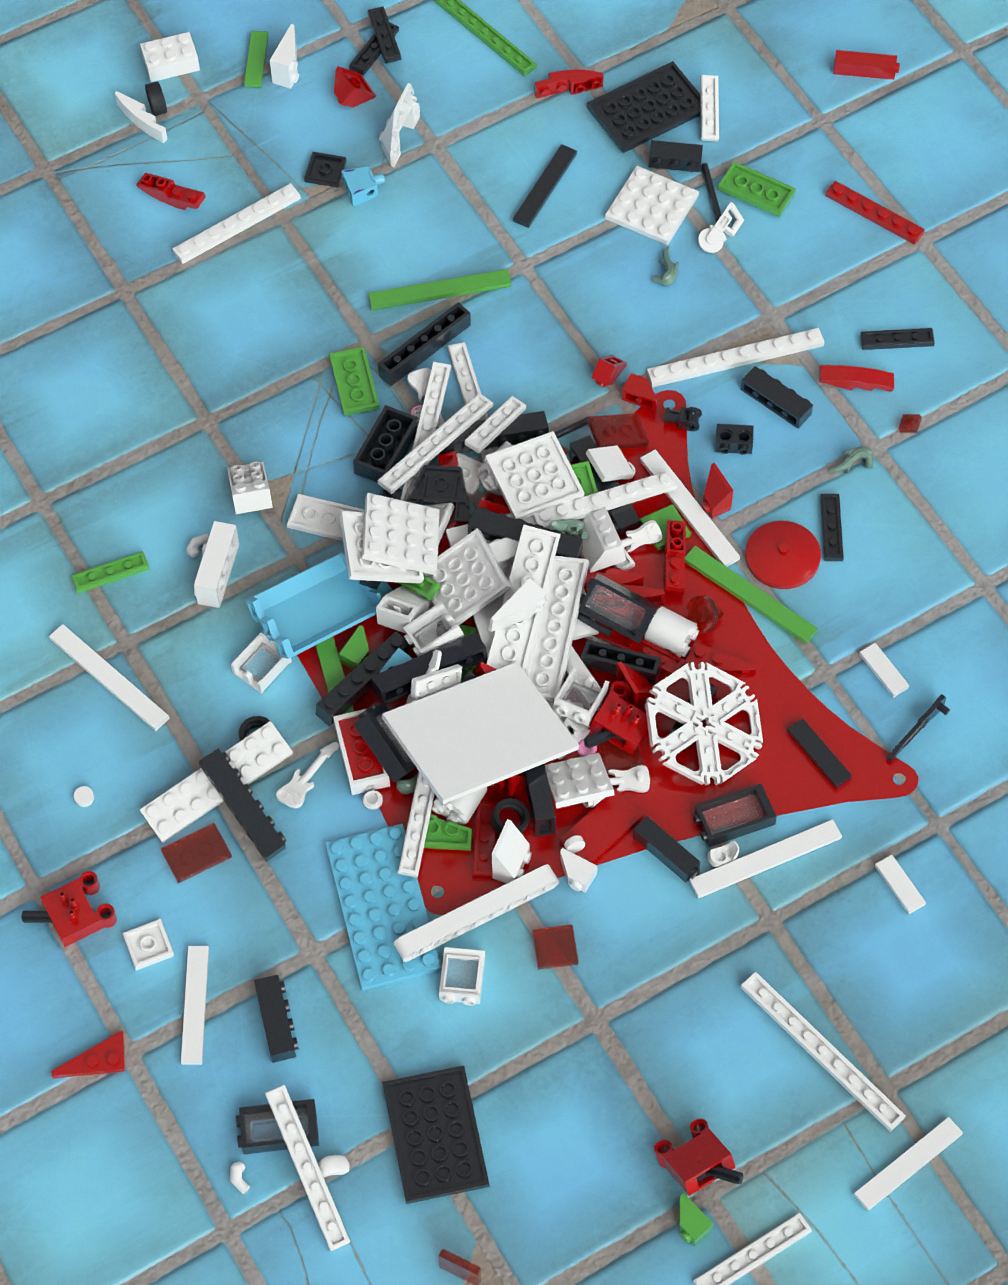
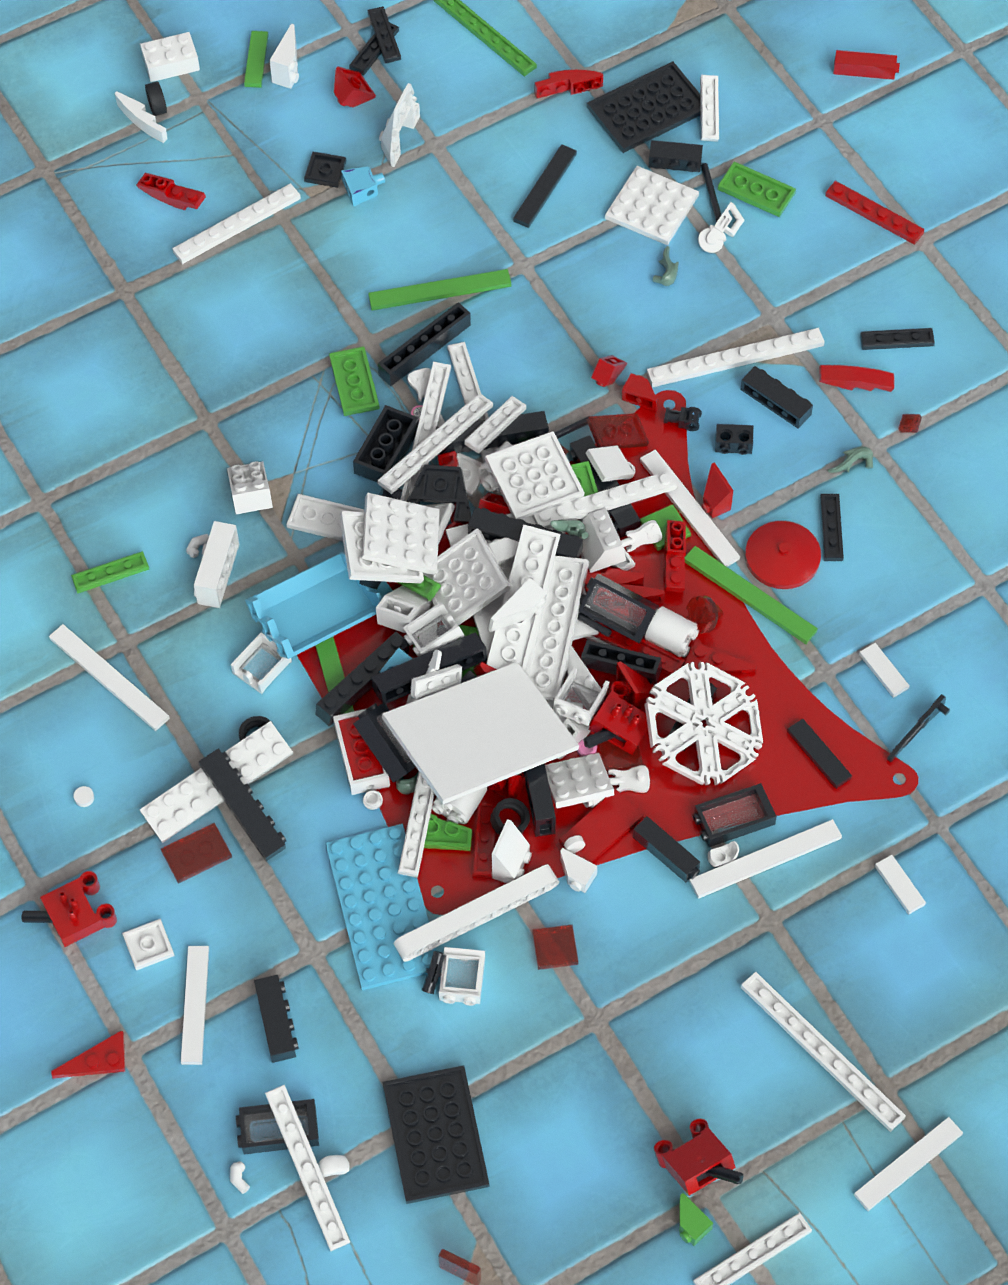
white piece [276,742,339,808] -> none
bright green slope [339,625,369,670] -> none
none -> black pin [421,951,446,994]

